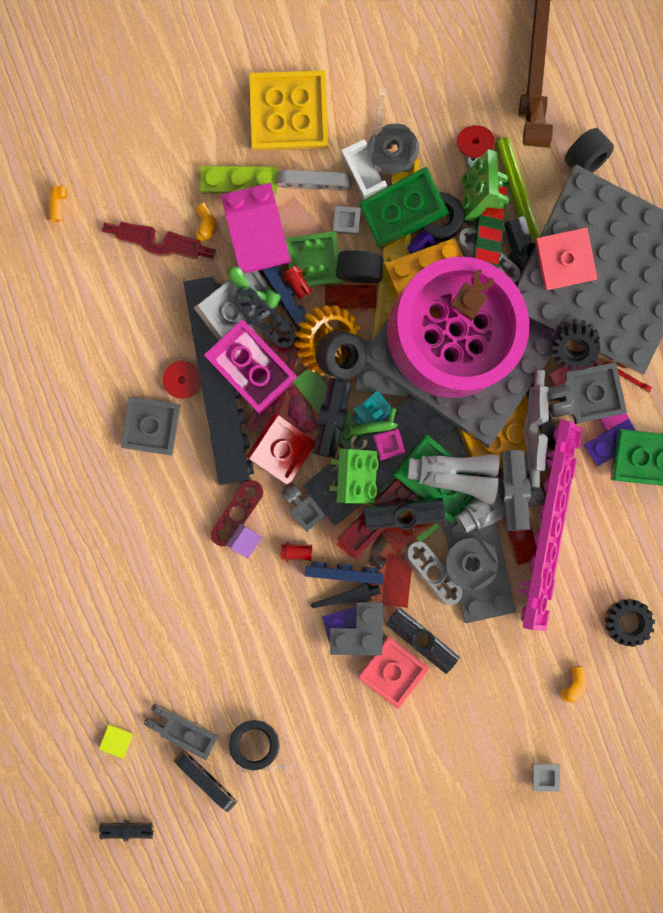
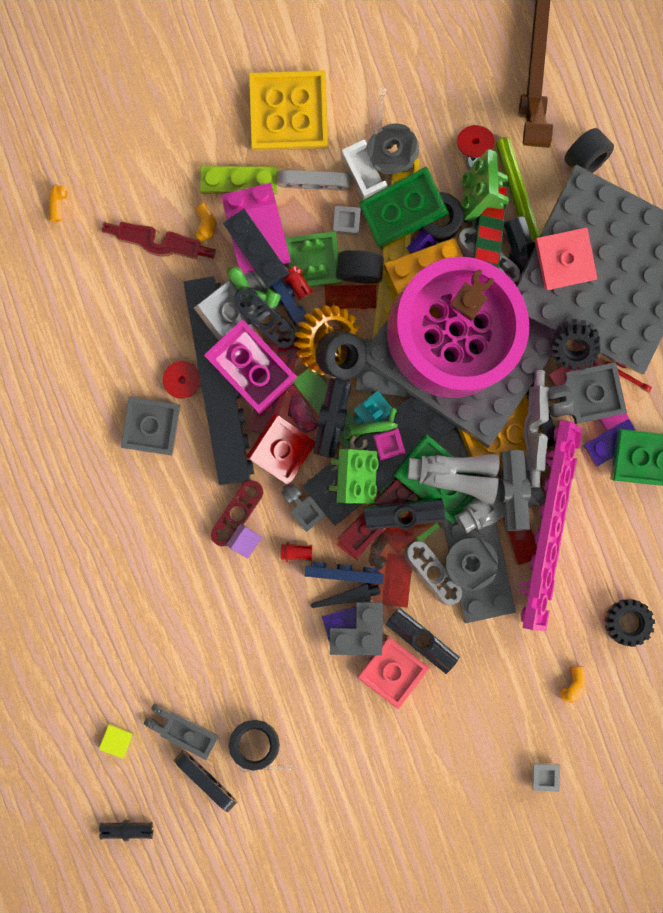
none -> black plate [223,208,289,288]

